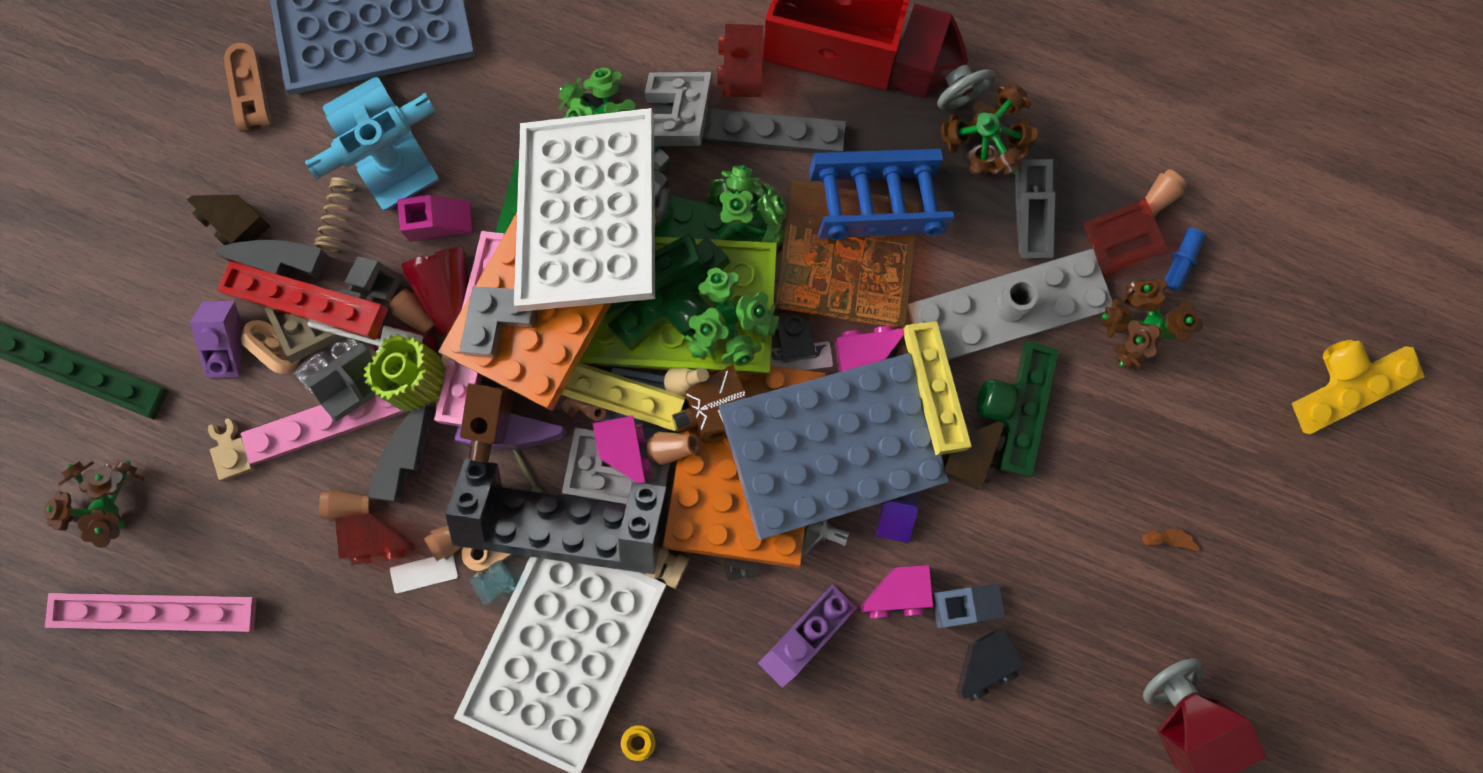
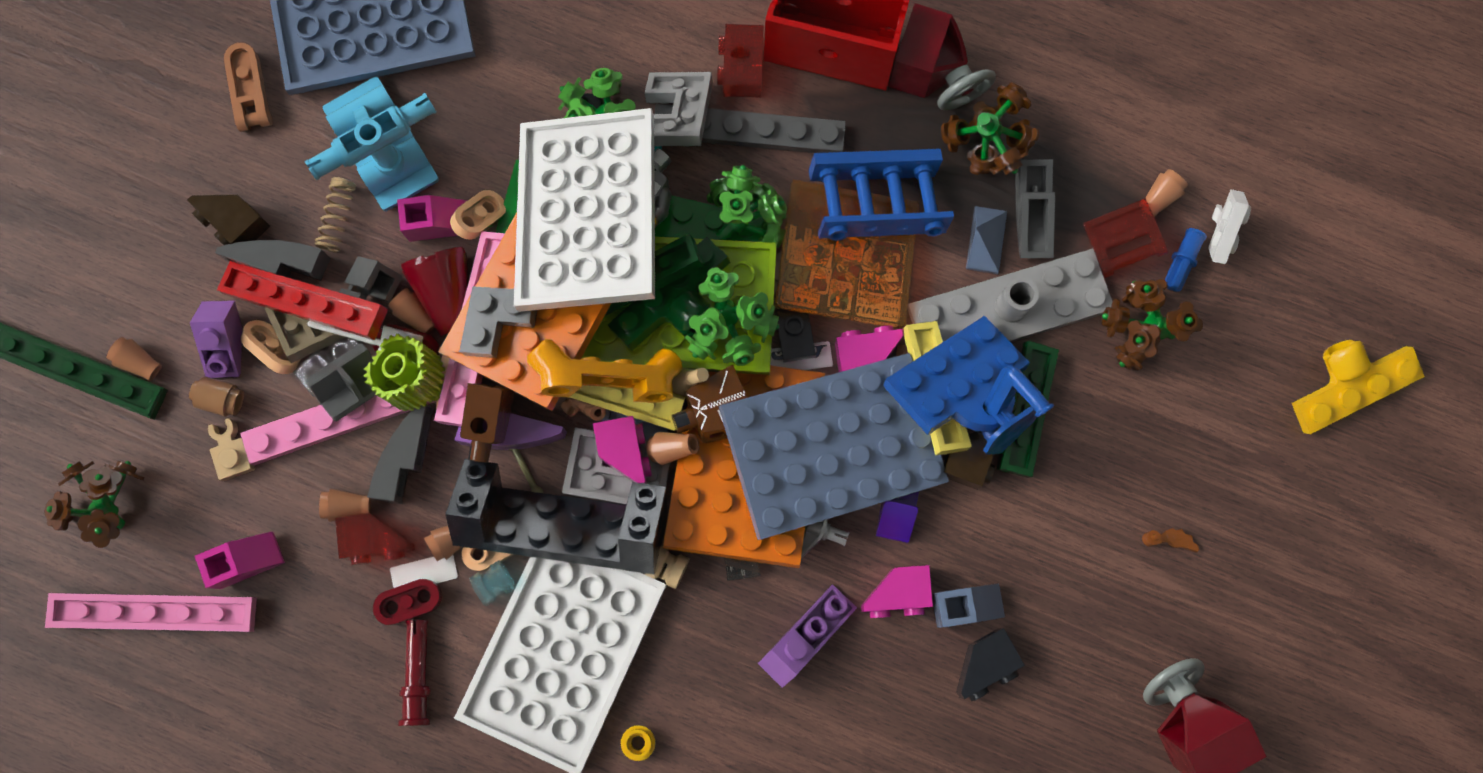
none -> nougat cone [107,337,162,381]
none -> medium nougat brick [189,376,244,417]
none -> dark pink slope [195,531,285,589]
none -> dark red plate [373,579,442,625]
none -> dark red pin [398,620,431,726]
none -> light nougat plate [450,190,506,240]
none -> light orange plate [527,339,682,403]
none -> blue plate [883,316,1054,455]
none -> sand blue slope [966,206,1007,274]
none -> white plate [1208,189,1251,264]

